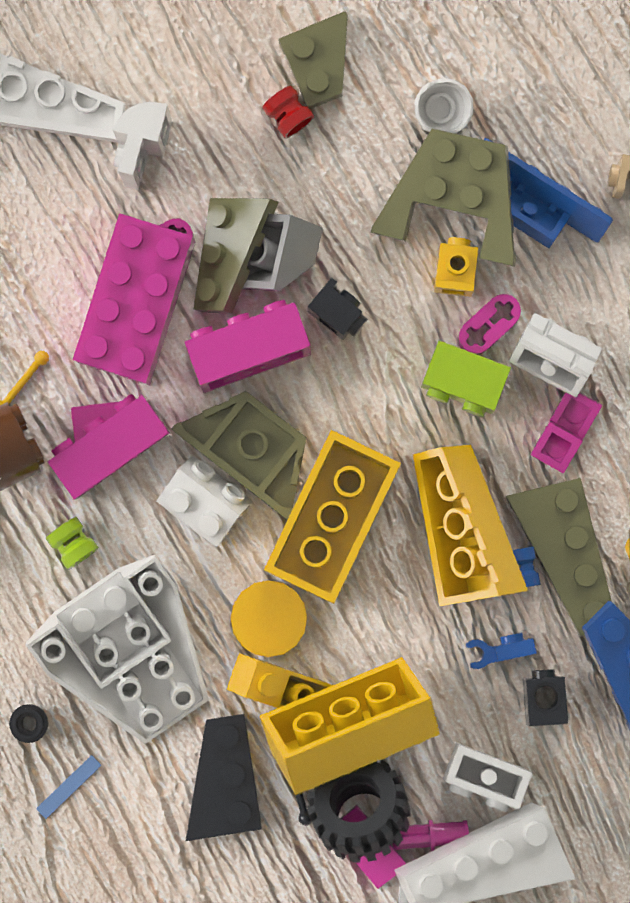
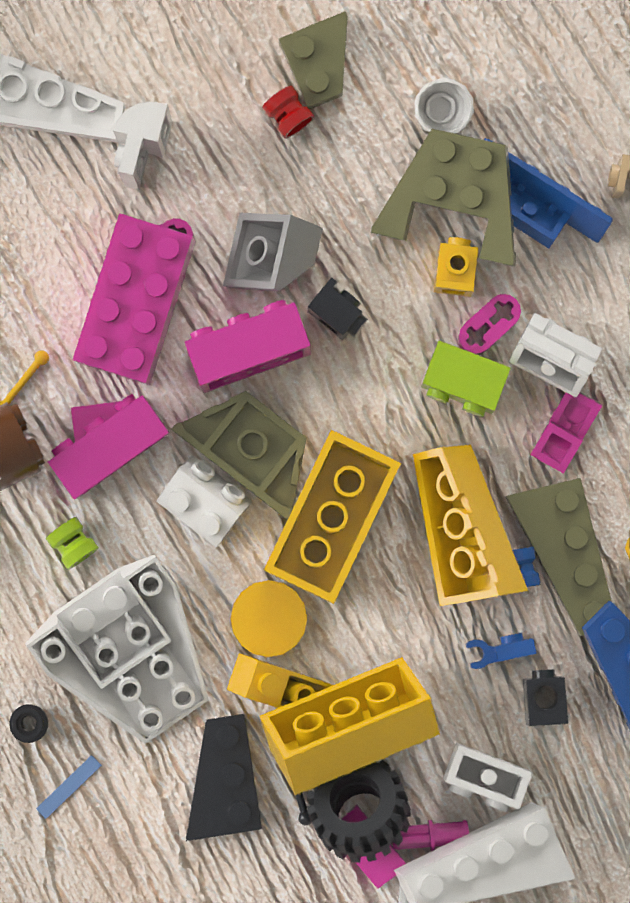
olive wing [193,198,279,314] -> none

